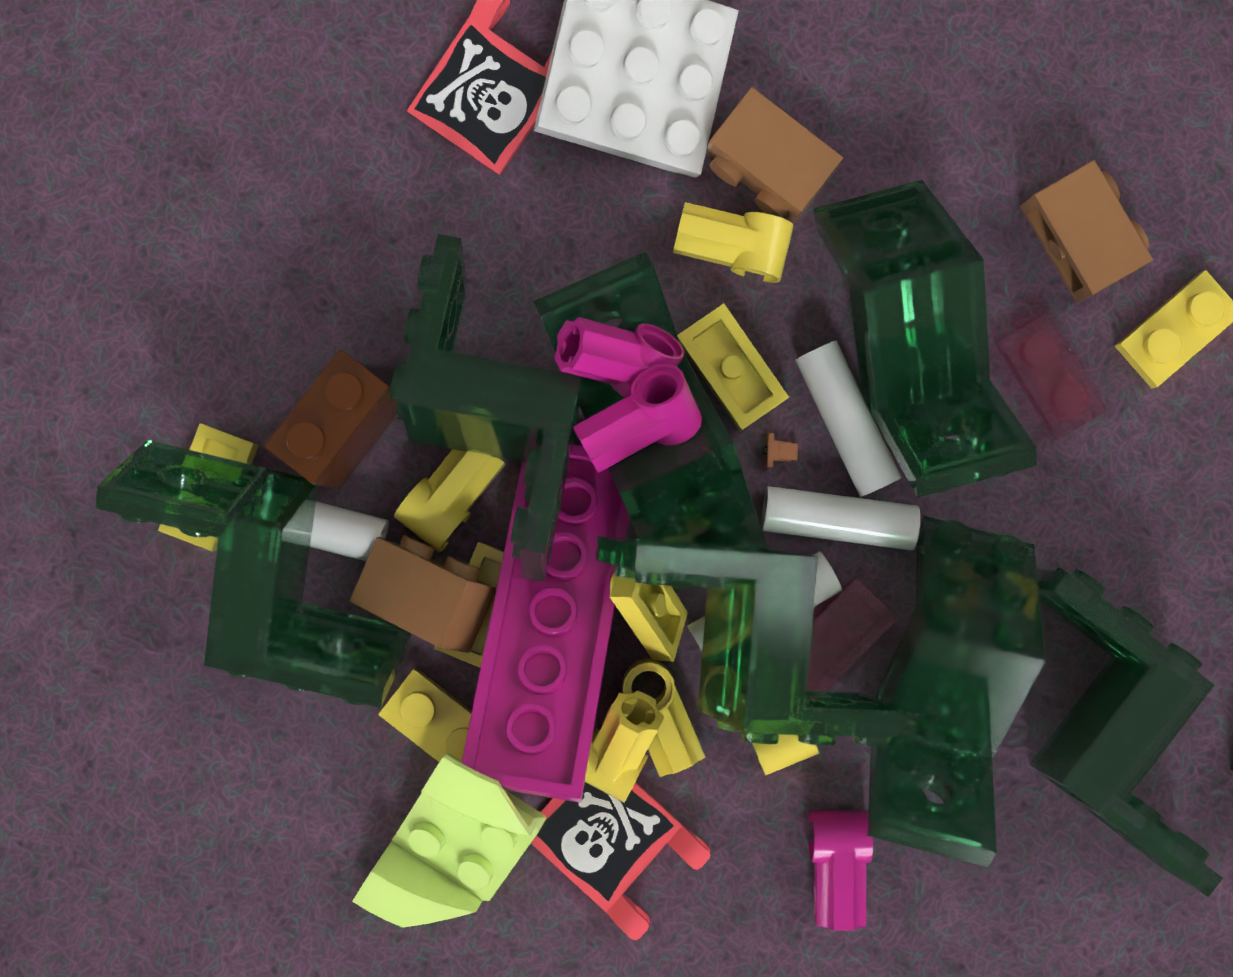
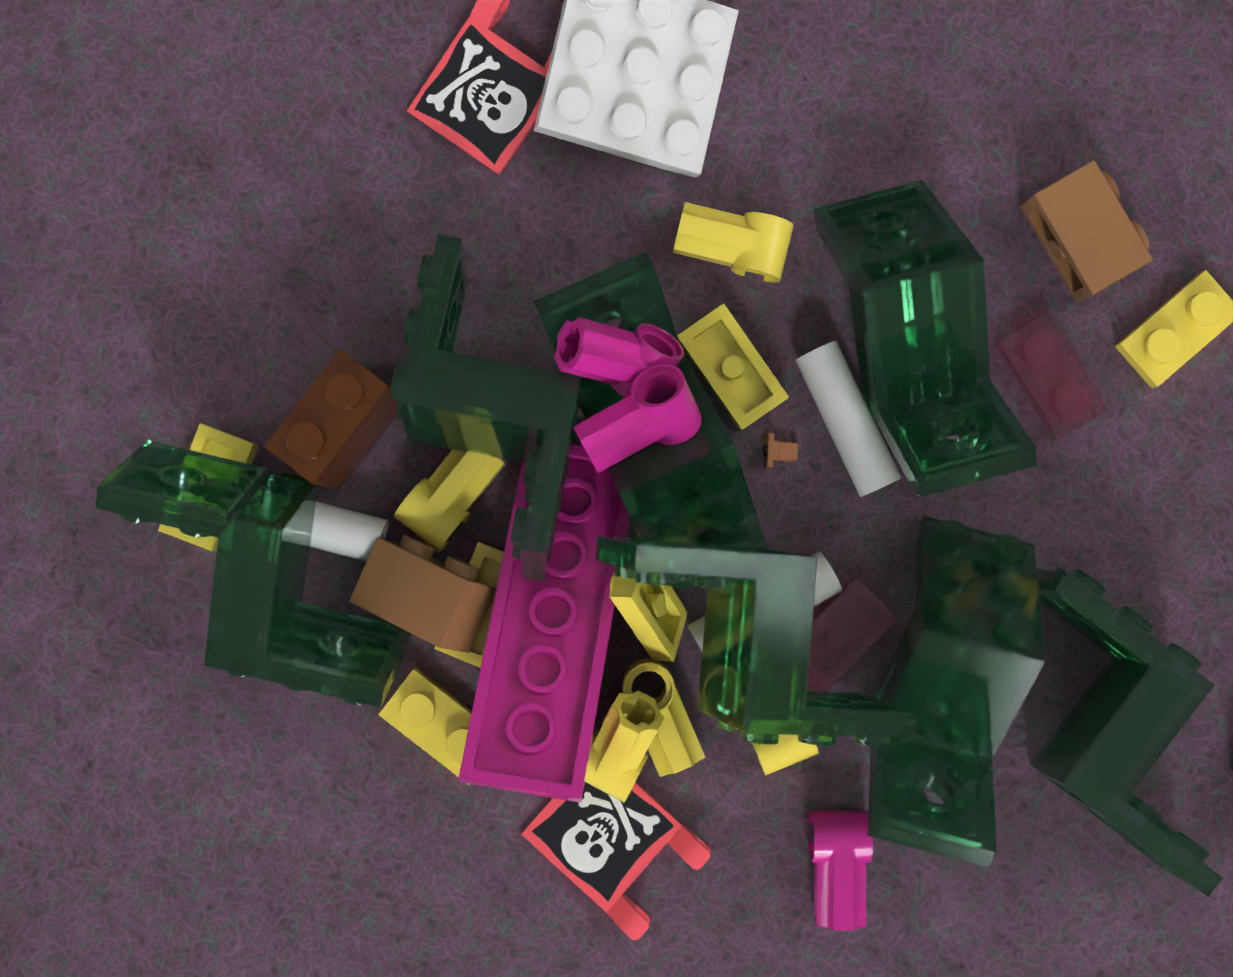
yellowish green piece [352,753,547,928] -> none
medium nougat brick [706,87,844,223] -> none
white piece [761,486,920,550] -> none

